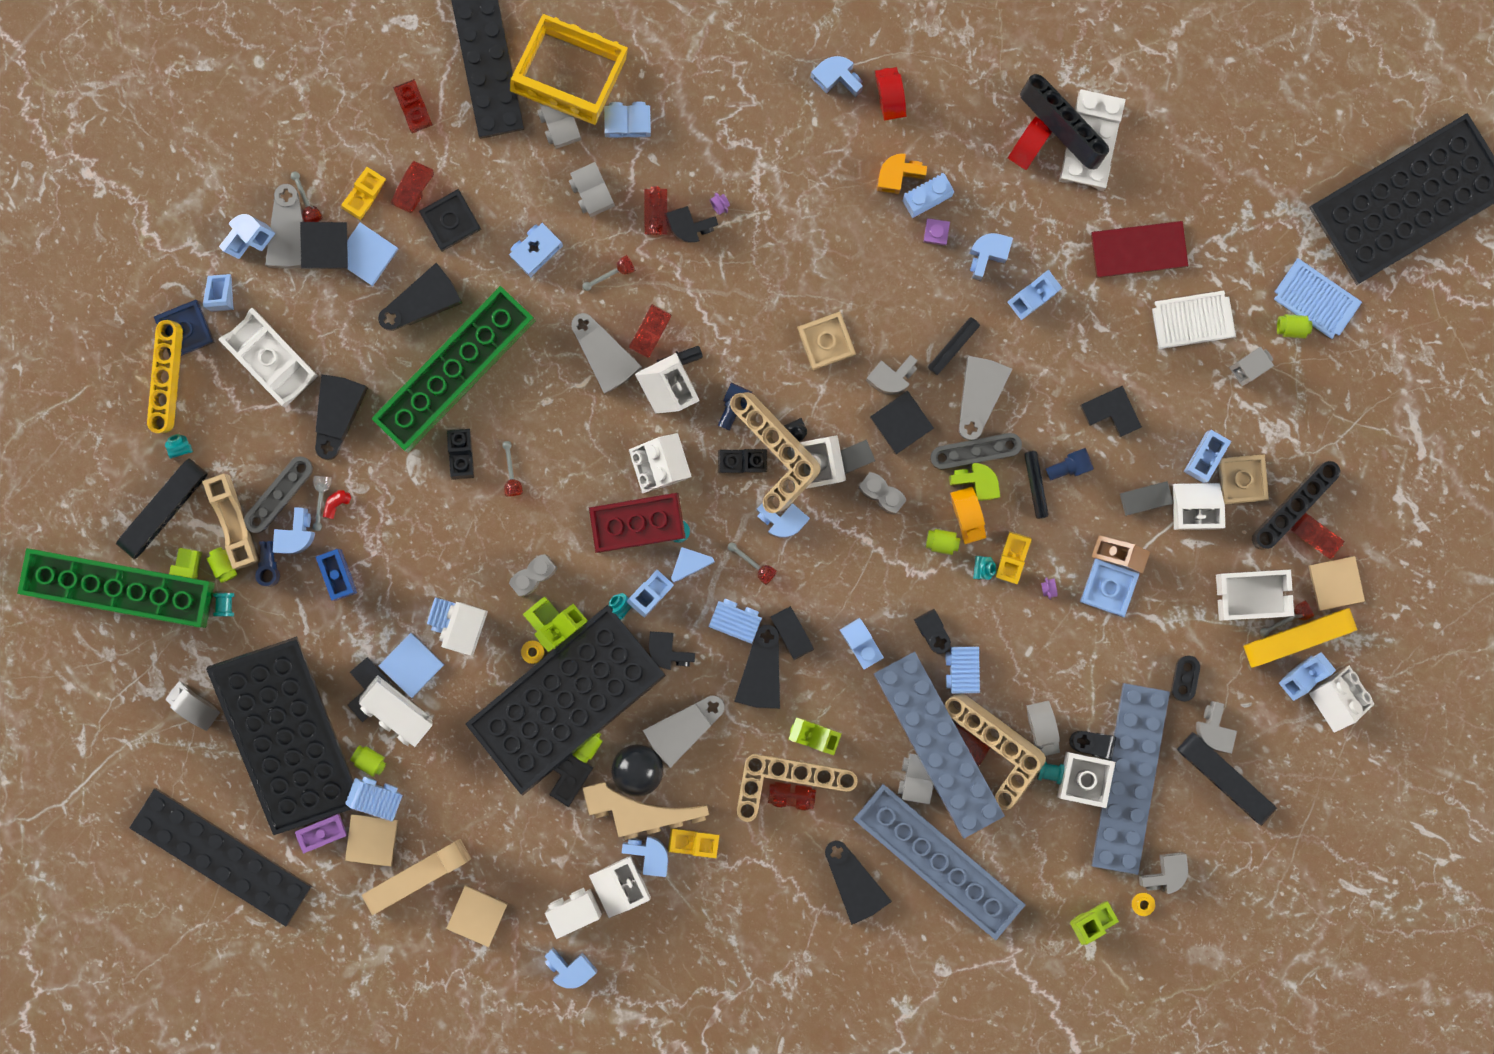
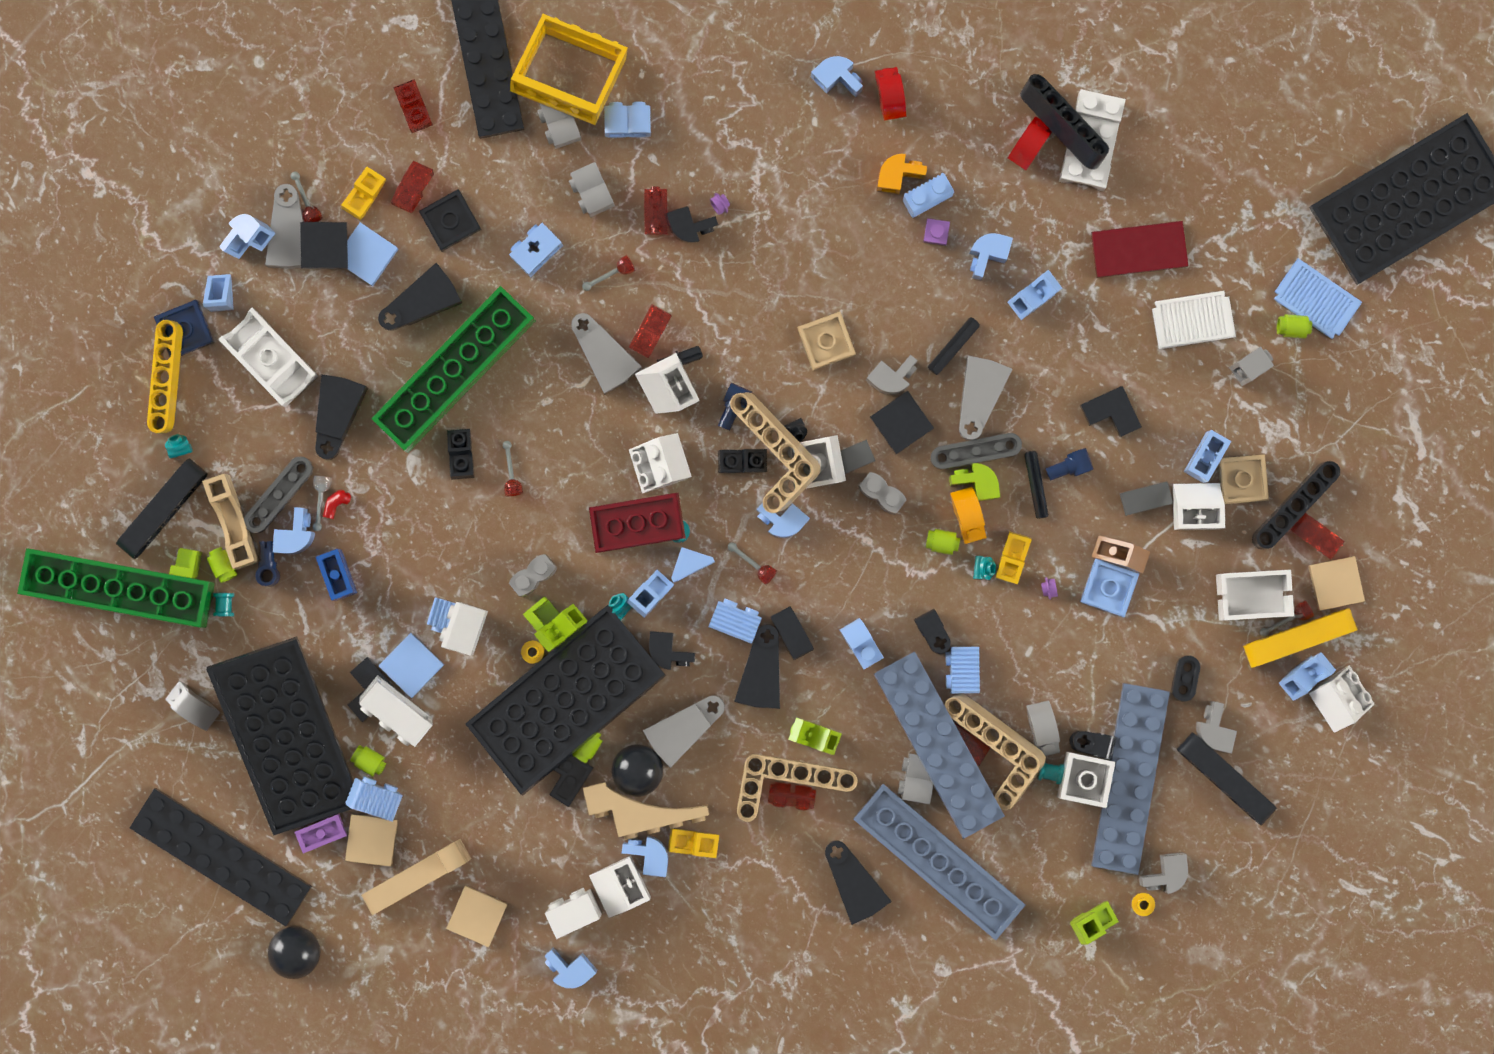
none -> black piece [268,926,321,979]

